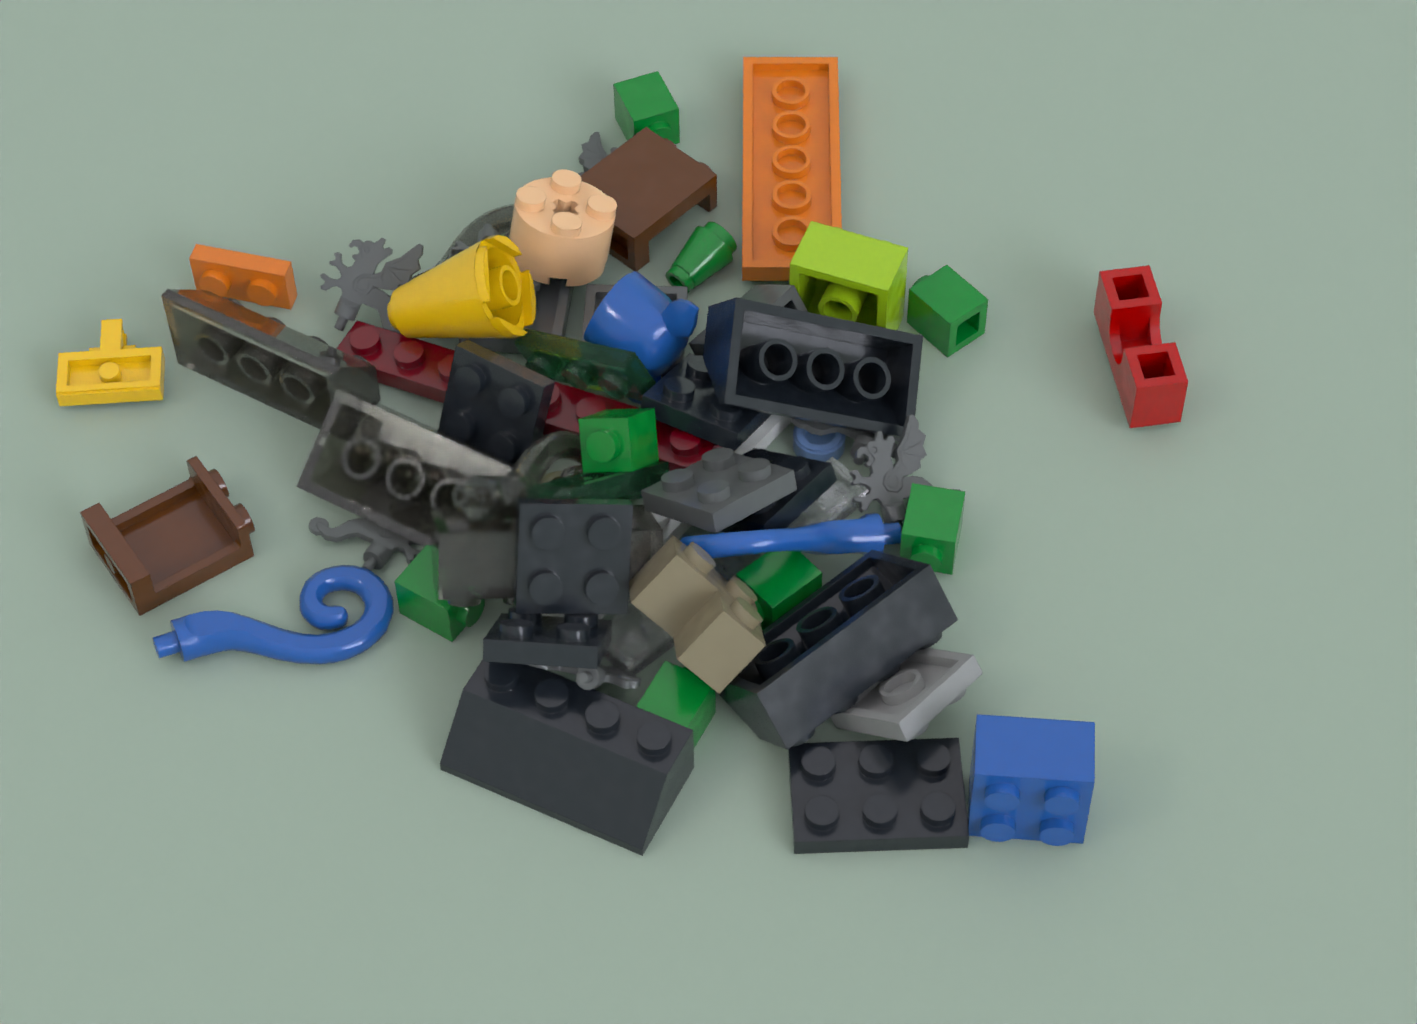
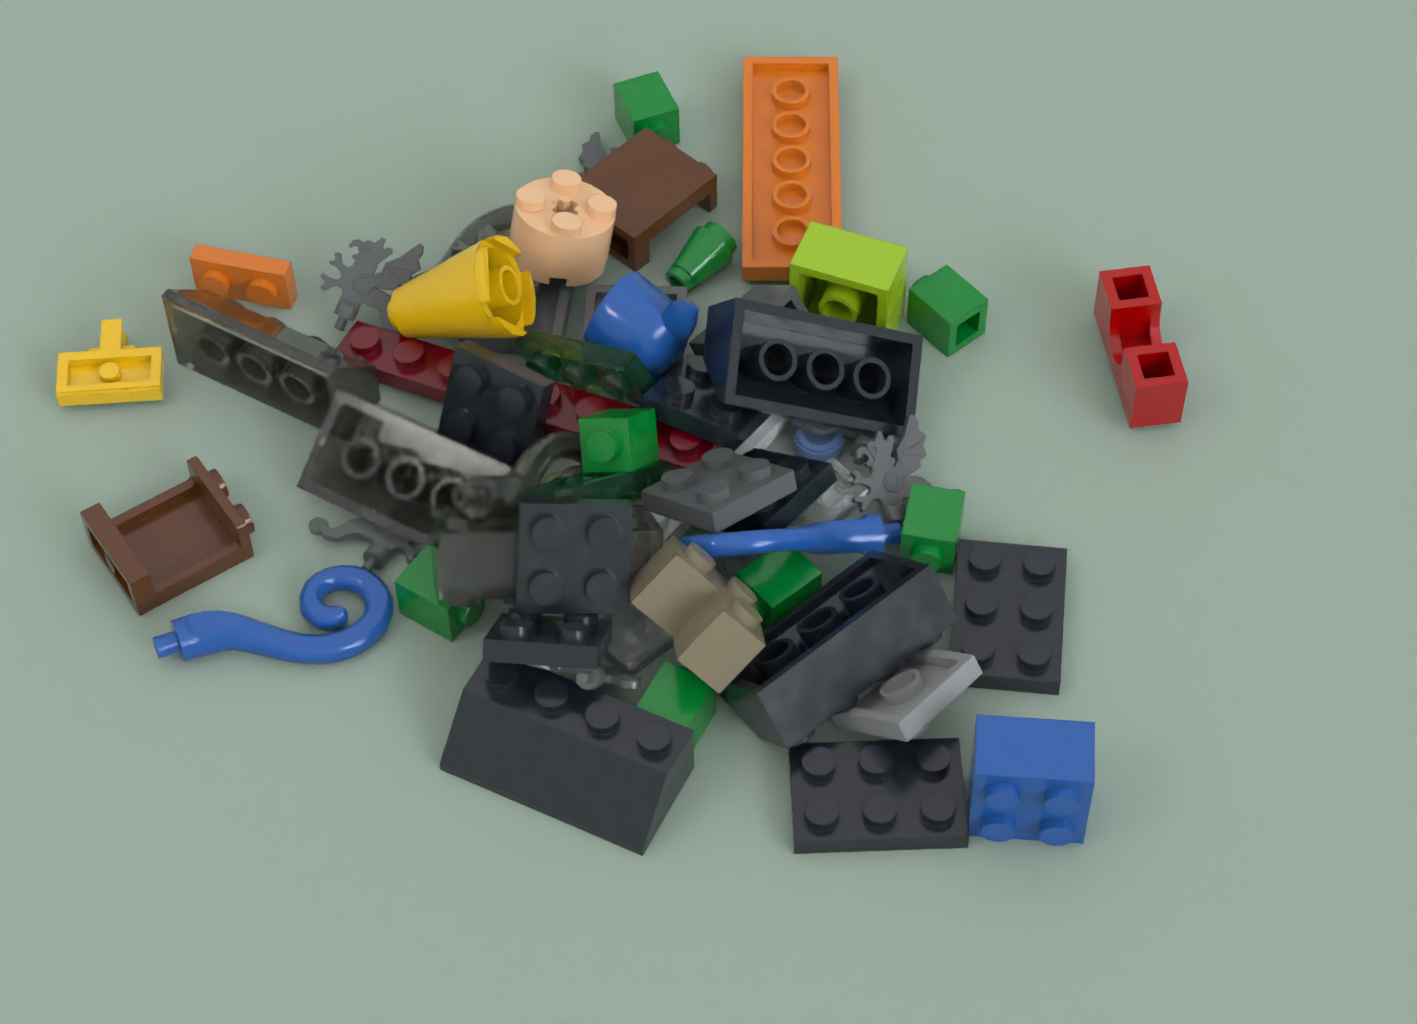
none -> black plate [950,539,1067,695]

